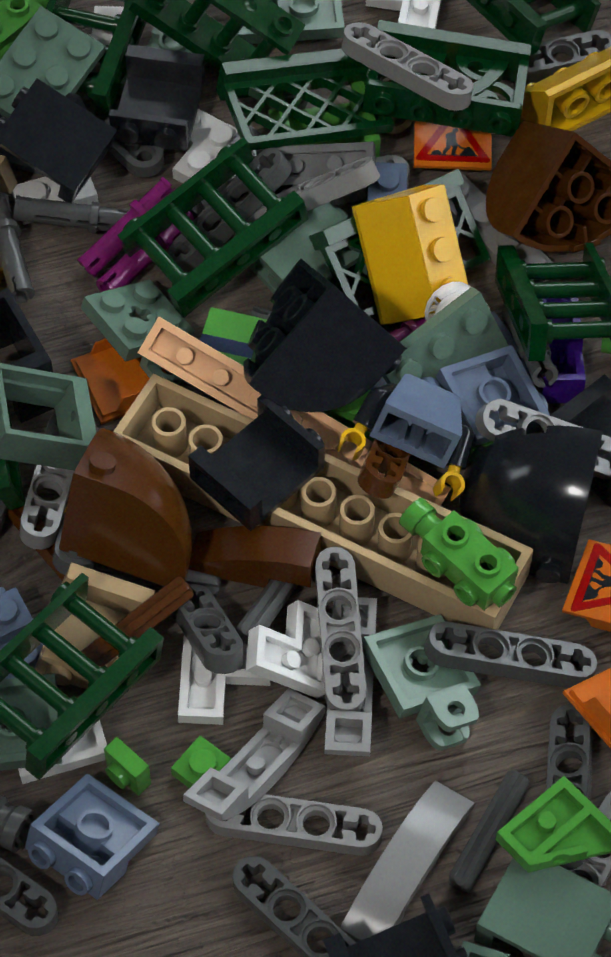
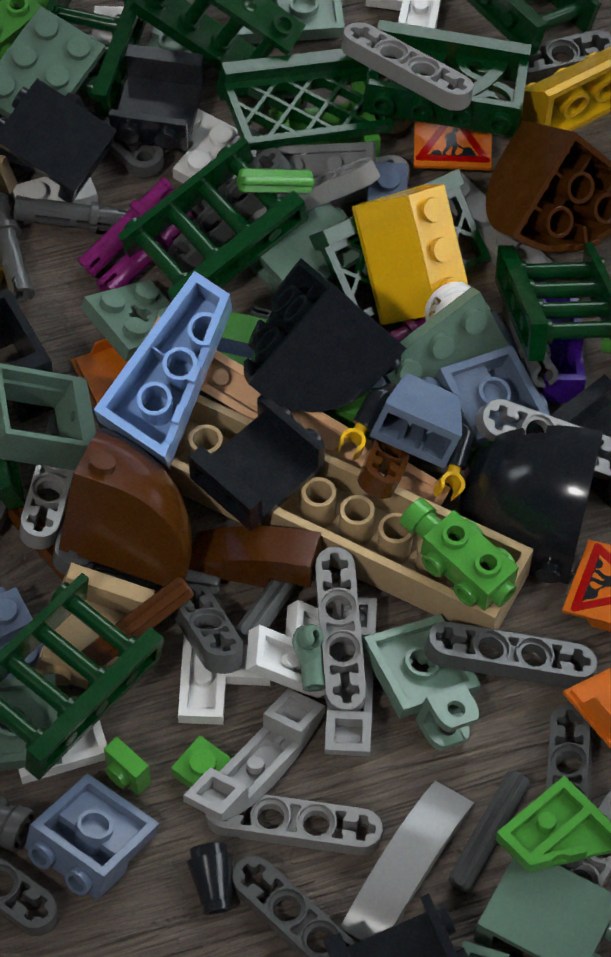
none -> light blue wedge [93,271,232,469]
none -> black cone [187,842,233,915]
none -> bright green axle [236,168,315,194]
none -> sand green arm [292,624,325,692]

